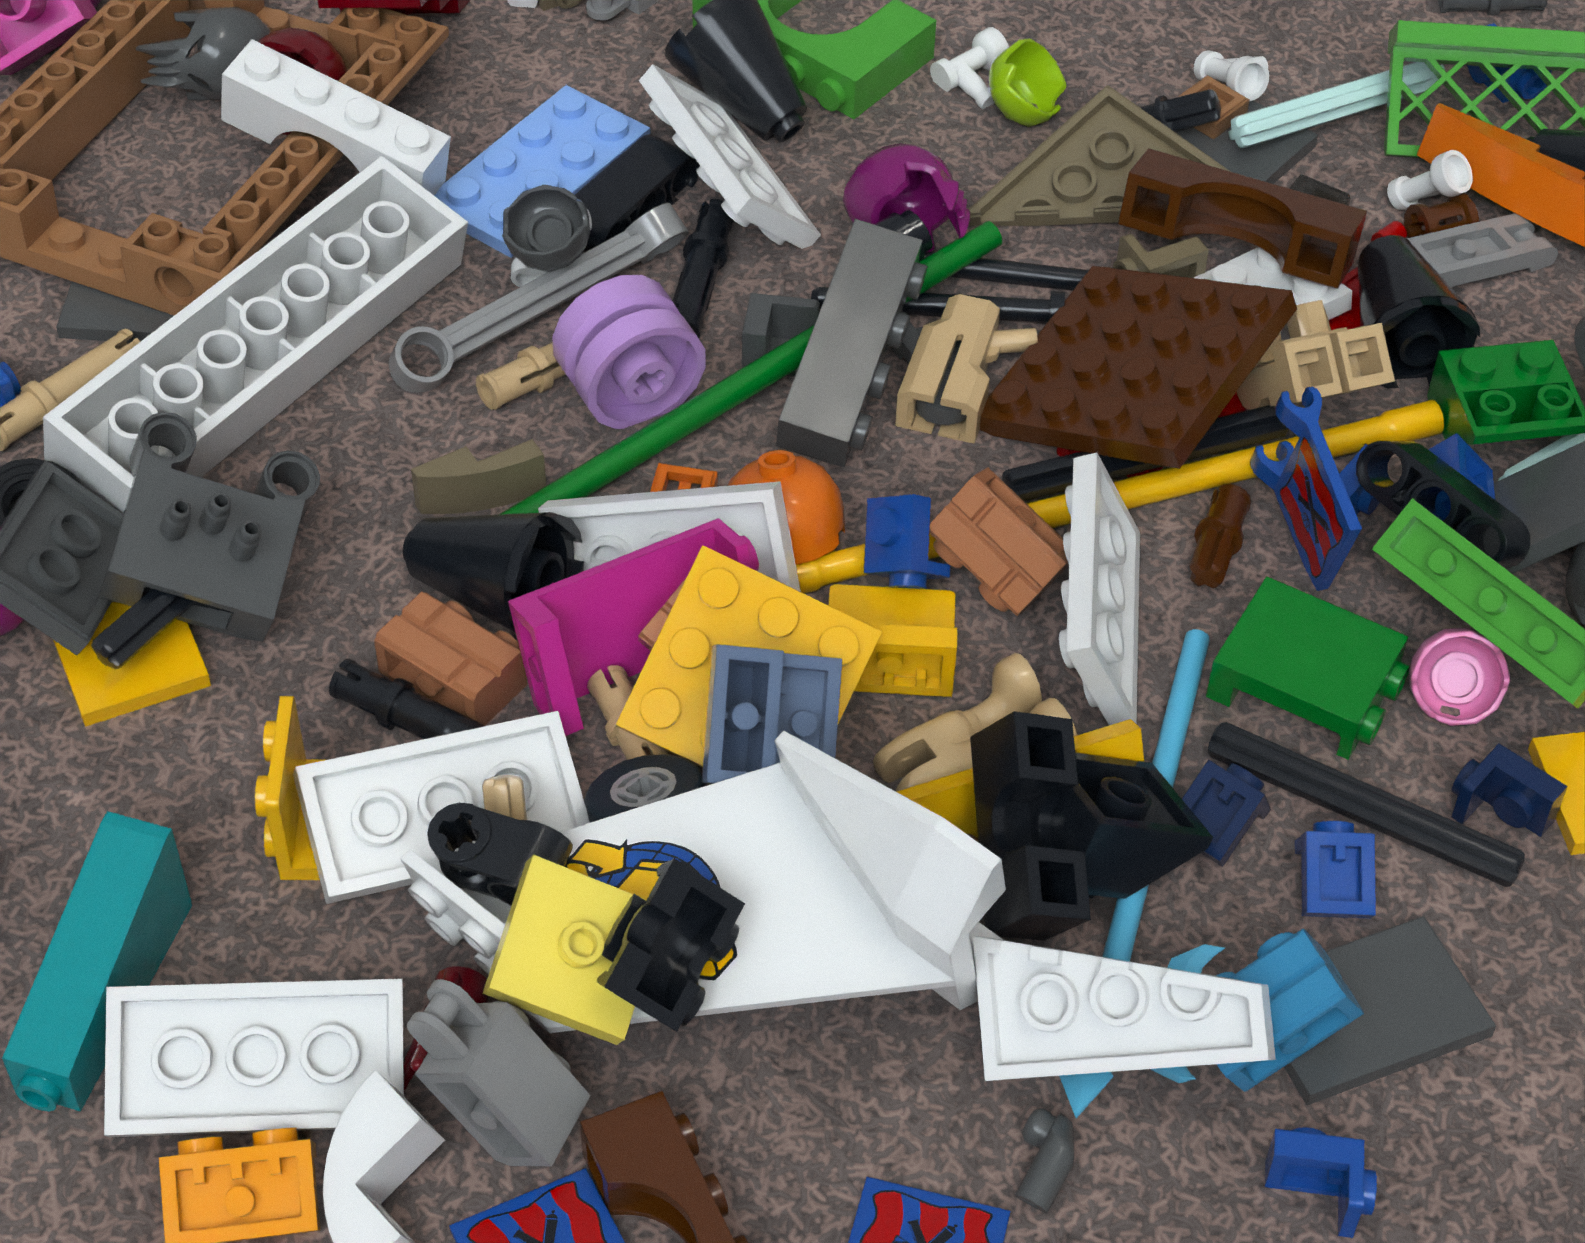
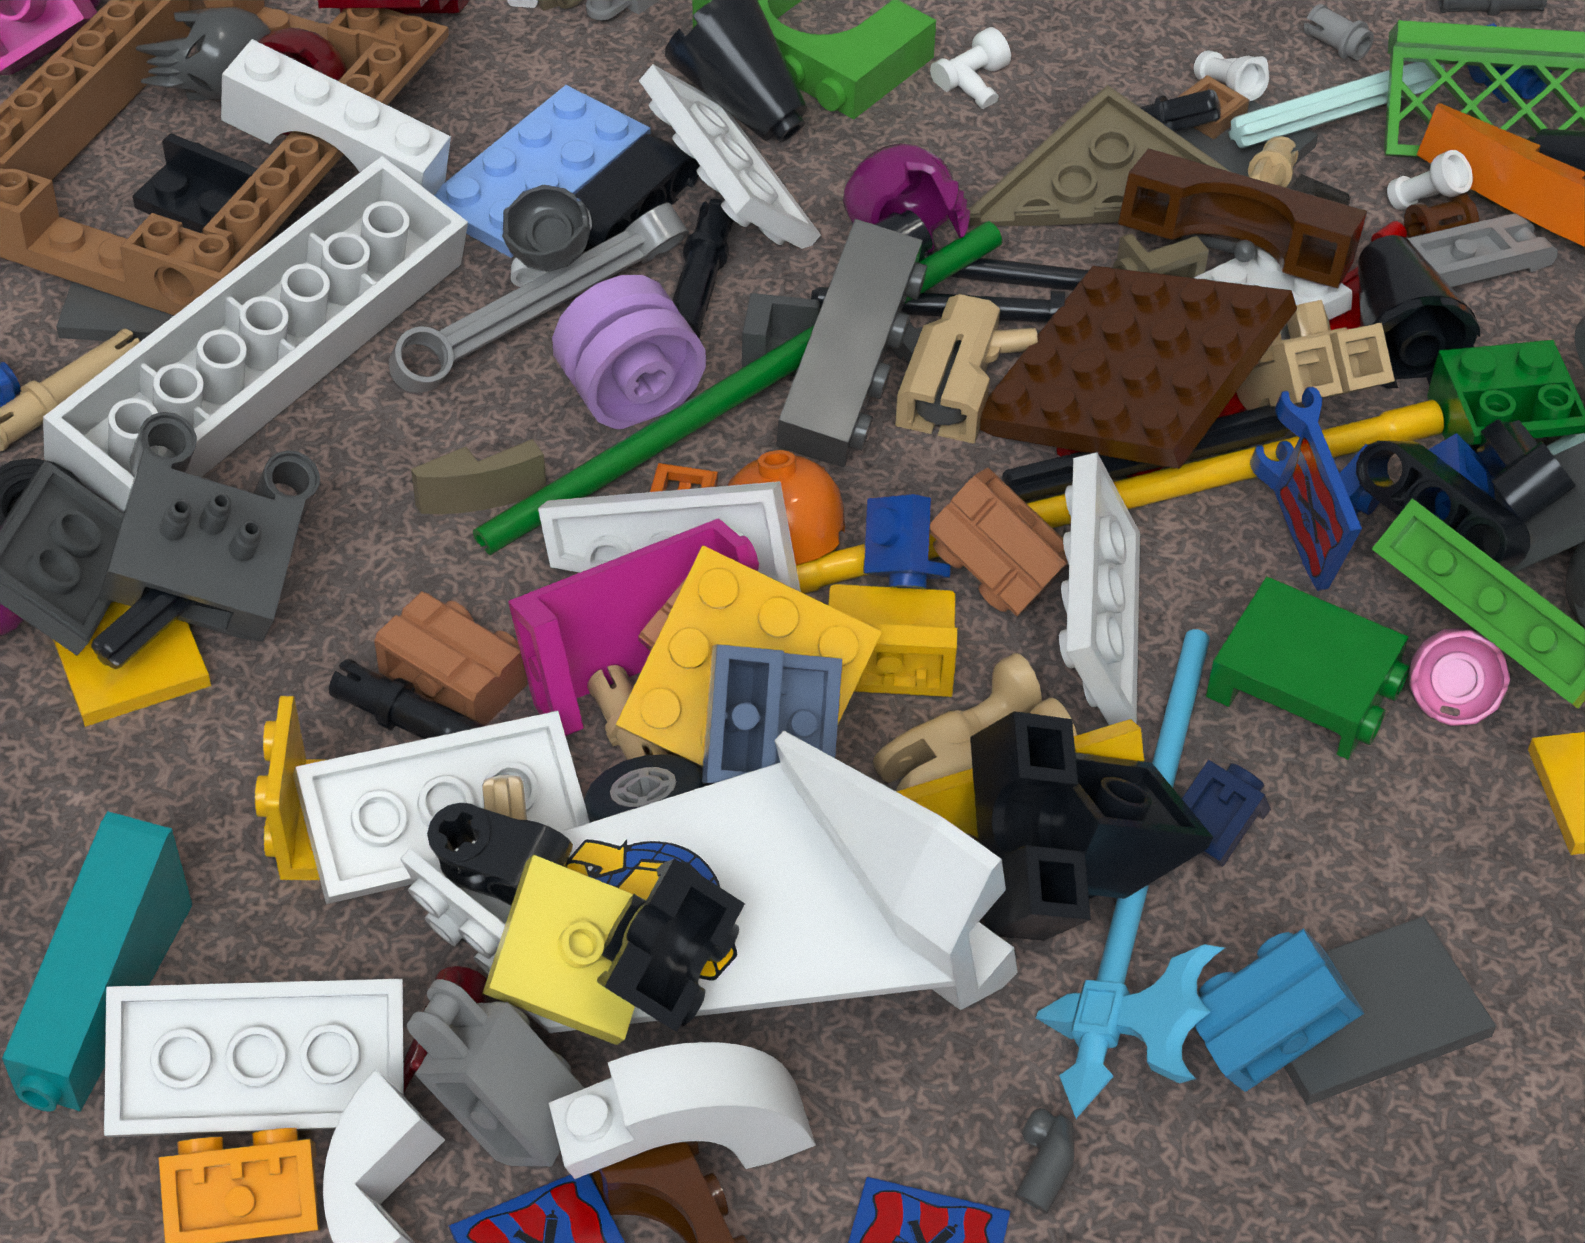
black cone [403,512,584,633] -> none
tan pin [476,342,566,410] -> none
white wing [973,936,1276,1081] -> none
lime hair [988,38,1066,127] -> none
reddish brown axle [1189,484,1251,588] -> none
black axle [1207,722,1525,887] -> none
blue bracket [1265,1127,1377,1238] -> none
blue bracket [1295,821,1376,919] -> none
dark blue bracket [1451,743,1568,837] -> none
none -> black bracket [132,133,257,234]
none -> white arch [549,1042,816,1179]
none -> dark grey hinge [1175,234,1256,262]
none -> tan axle [1248,136,1299,187]
none -> light grey pin [1304,4,1374,61]
none -> black piece [1476,419,1576,523]

